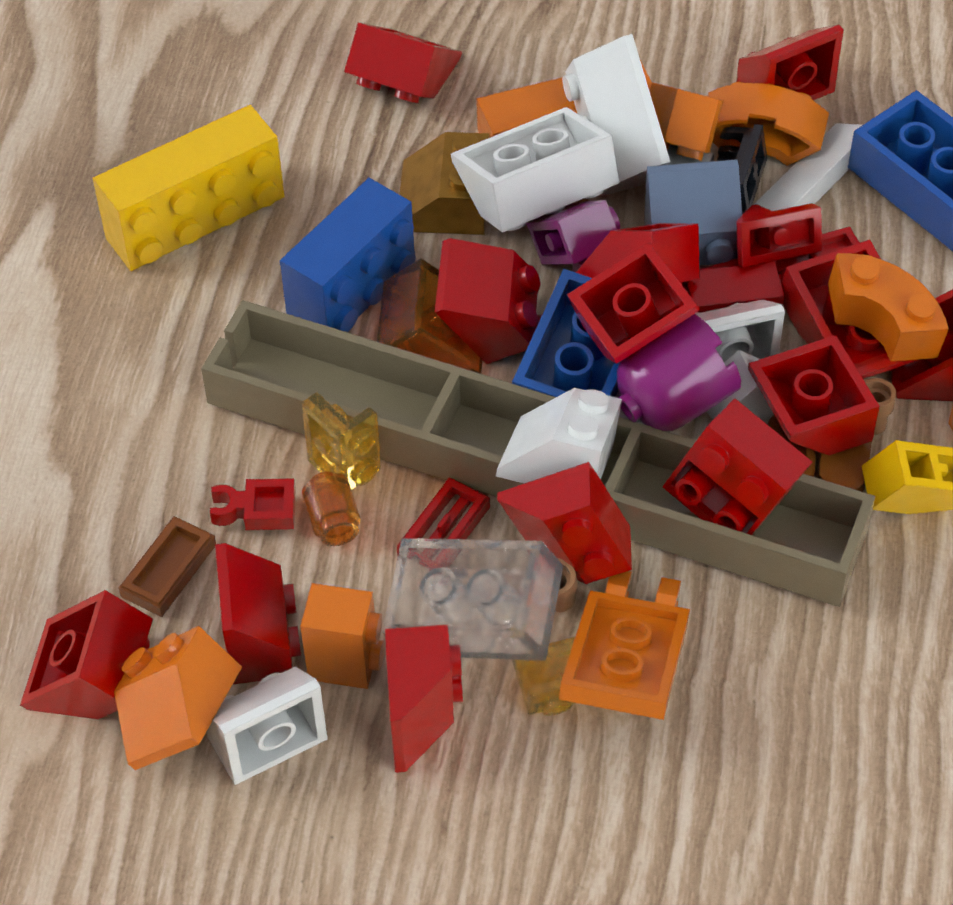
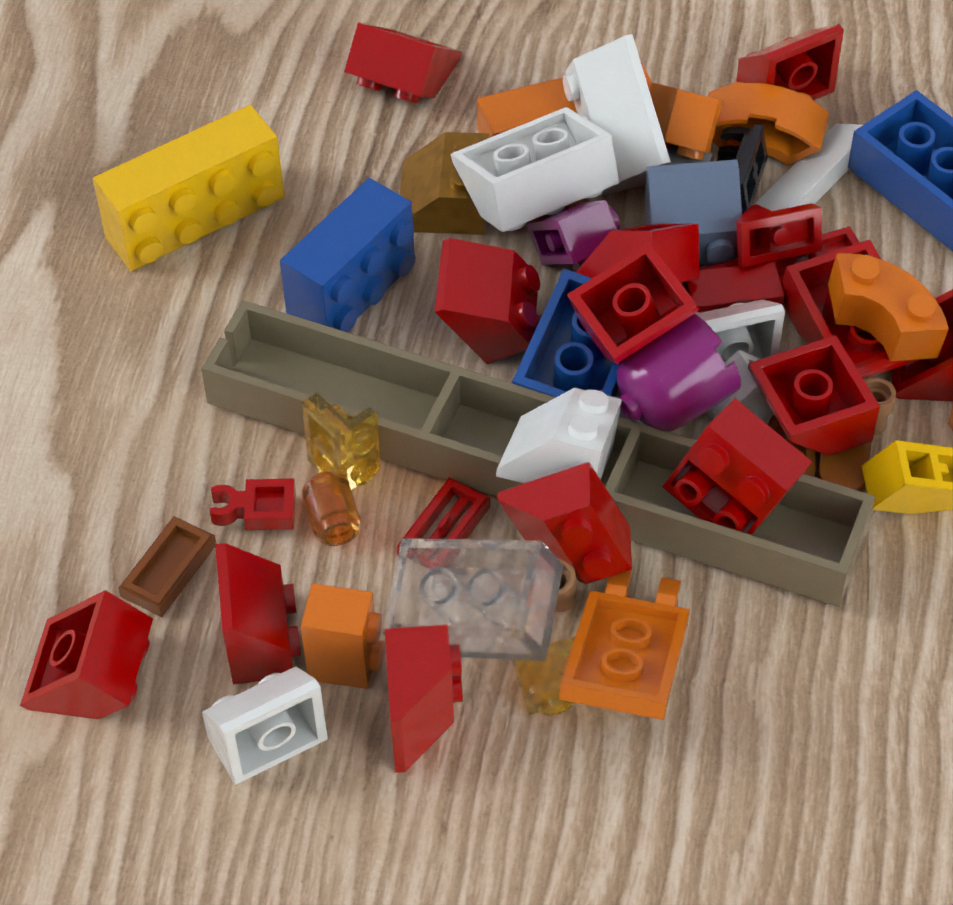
orange slope [114,626,242,770] -> none
clear orange slope [377,258,483,374] -> none

